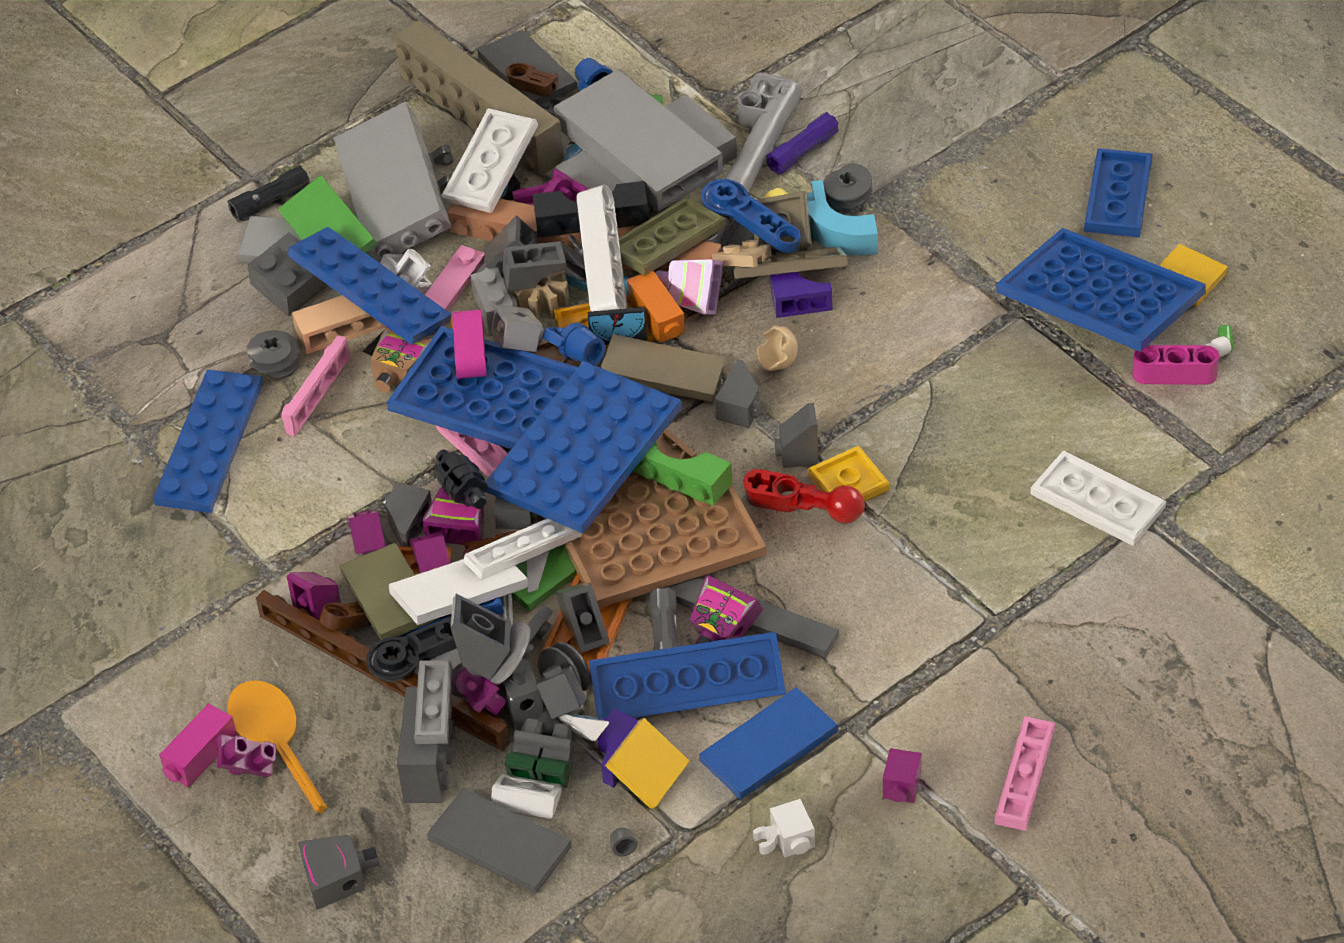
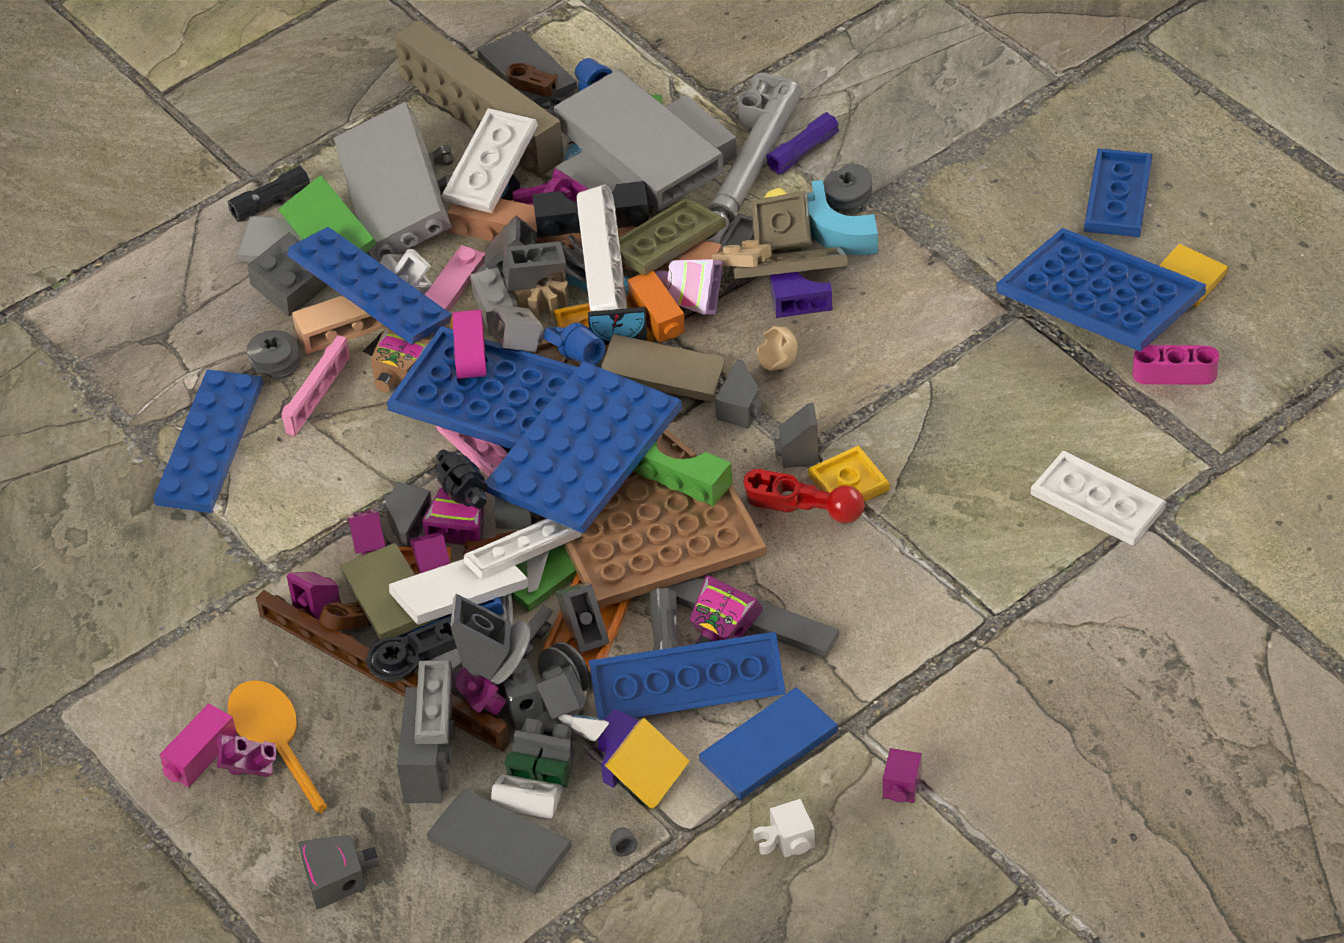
blue beam [701,179,801,253] -> none
bright pink plate [994,716,1055,831] -> none
arm [1206,325,1234,357] -> none

